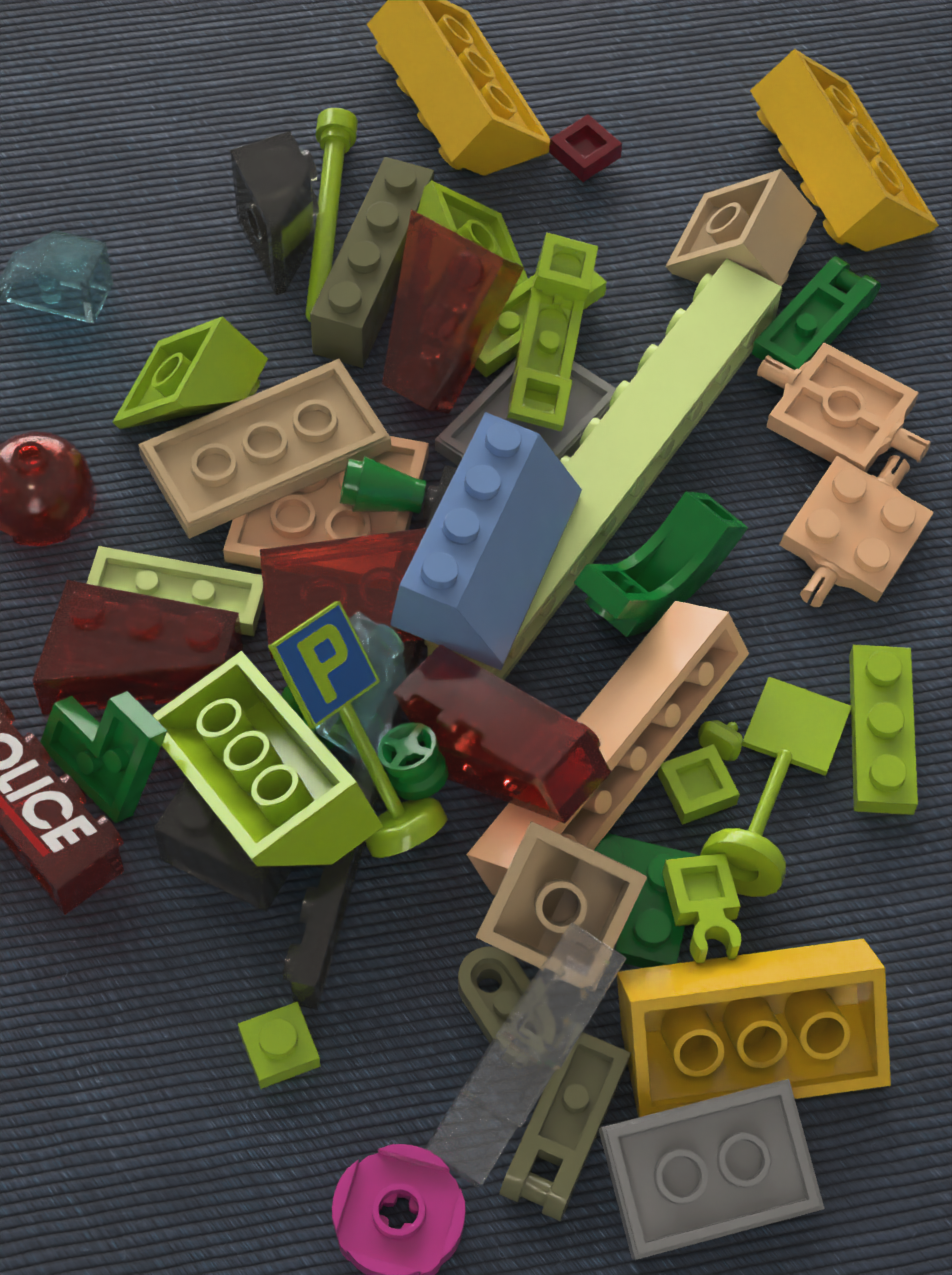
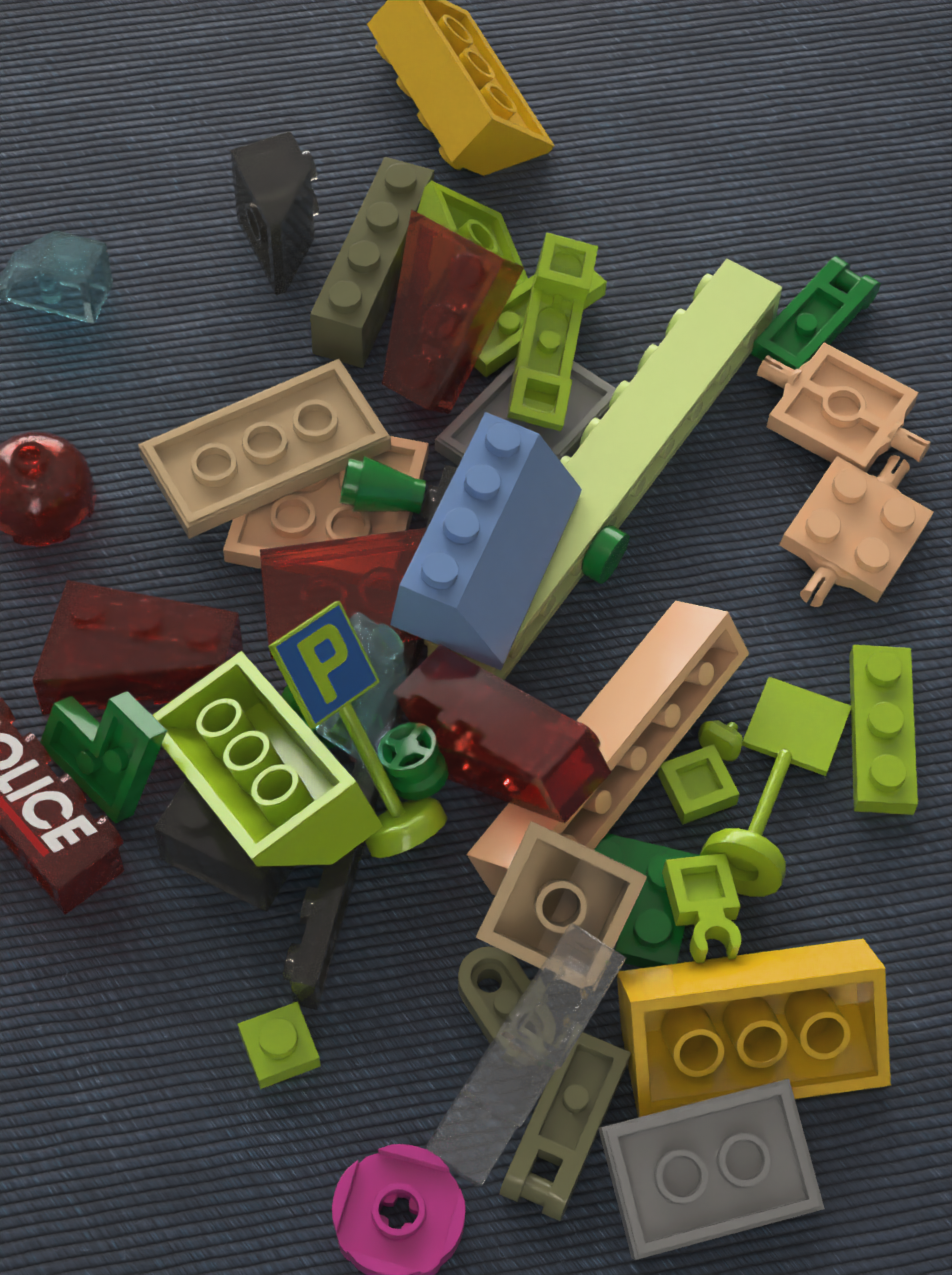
yellowish green plate [83,546,268,636] -> none
lime slope [112,316,268,429] -> none
lime piece [305,108,358,323] -> none
dark red plate [549,114,622,182] -> none
green arch [574,492,748,637] -> none
tan slope [665,169,817,286] -> none
yellow slope [750,49,939,252] -> none
none -> green tile [581,525,630,584]

